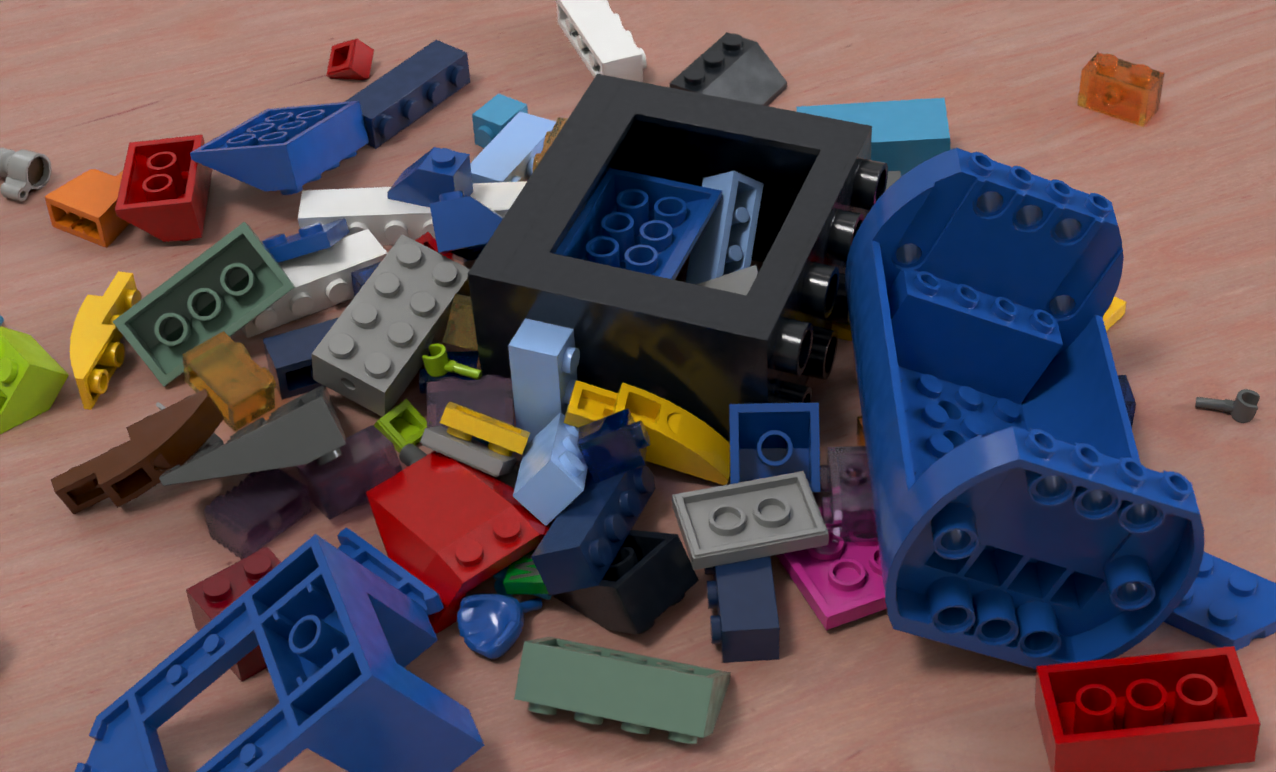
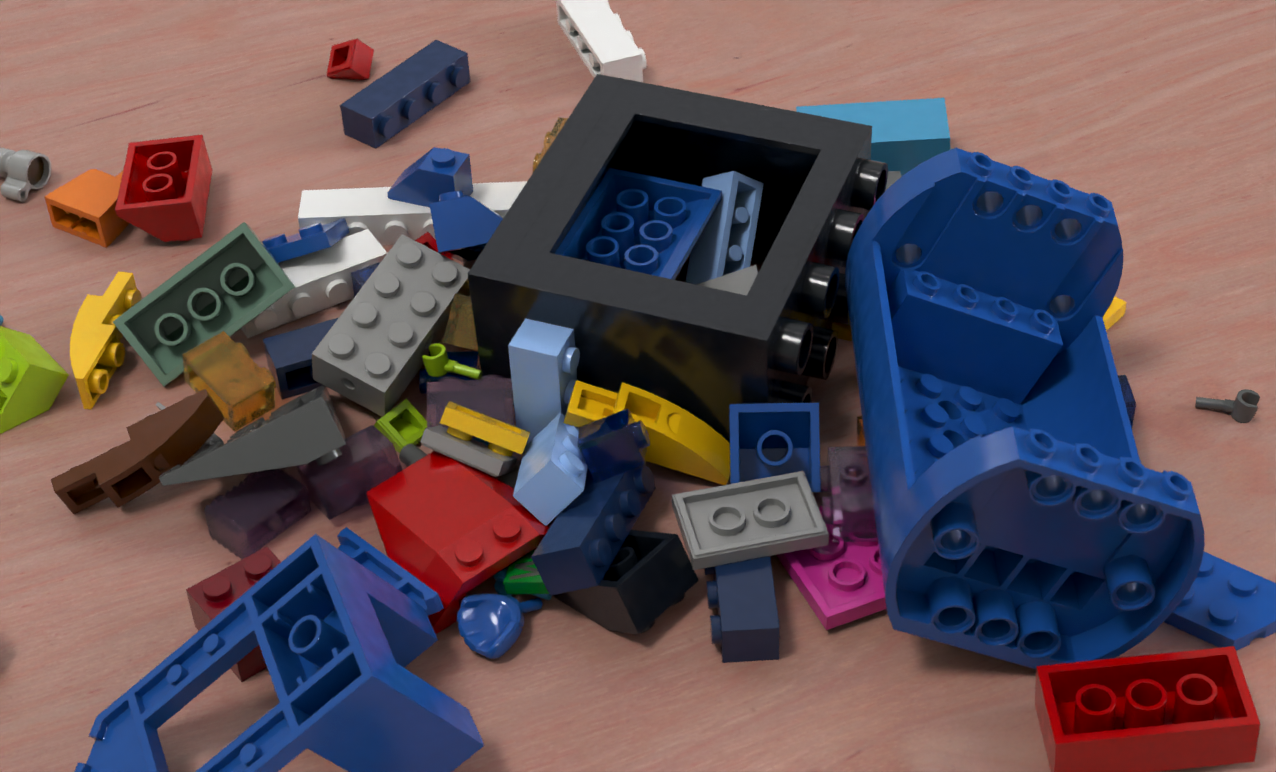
blue slope [190,101,369,195] -> none
light blue brick [470,112,559,183] -> none
dark azure brick [472,93,528,148] -> none
sand green slope [514,637,731,744] -> none
black slope [669,32,787,106] -> none
clear orange brick [1077,52,1164,127] -> none

